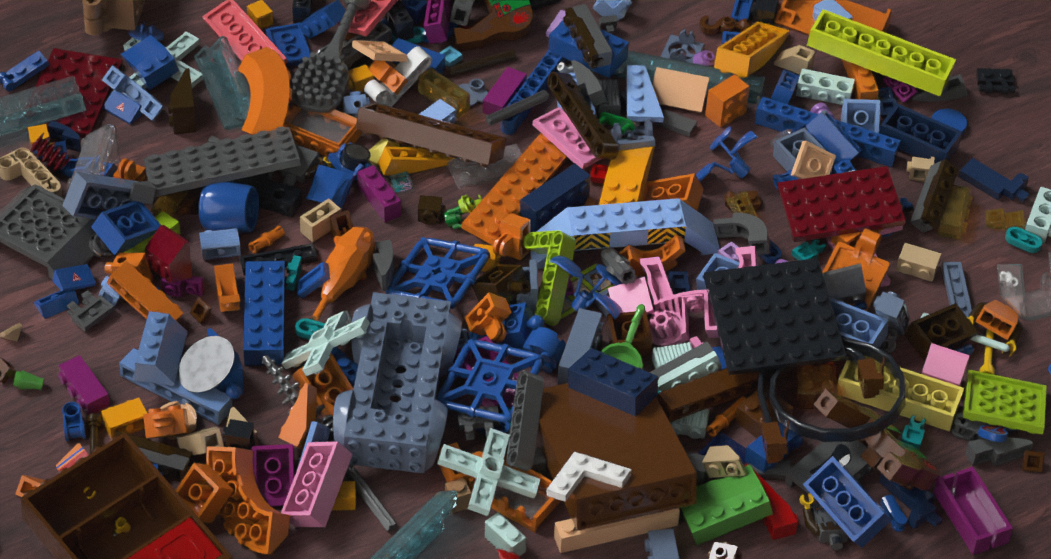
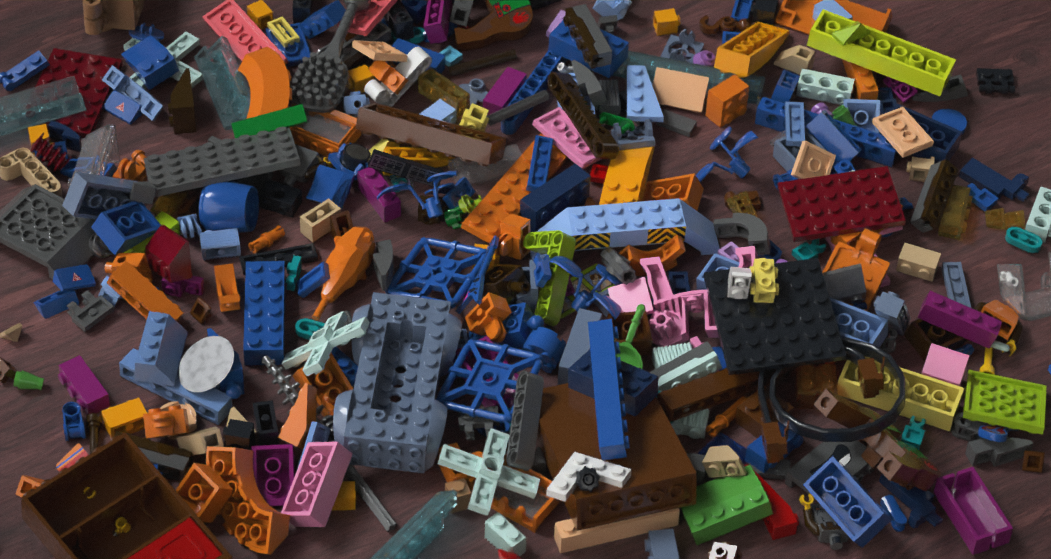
none -> orange pin [131,149,146,167]
none -> light blue arm [176,214,201,238]
none -> green tile [231,104,308,138]
none -> black brick [253,400,279,446]
none -> light yellow tile [267,16,300,48]
none -> black tile [368,149,444,187]
none -> blue plant [377,170,458,219]
none -> blue plate [443,177,476,209]
none -> blue piece [455,235,499,314]
none -> light yellow brick [459,103,489,132]
none -> blue tile [526,135,554,192]
none -> blue plate [533,253,552,288]
none -> black piece [575,466,601,493]
none -> blue brick [588,319,630,460]
none -> light orange brick [653,9,681,36]
none -> white slope [727,267,752,299]
none -> light yellow brick [749,258,779,303]
none -> medium blue plate [785,102,805,147]
none -> lime slope [831,21,870,46]
none -> bright green cone [832,105,857,126]
none -> light nougat tile [872,107,934,158]
none -> magenta brick [917,291,1002,349]
none -> blue plate [964,183,999,212]

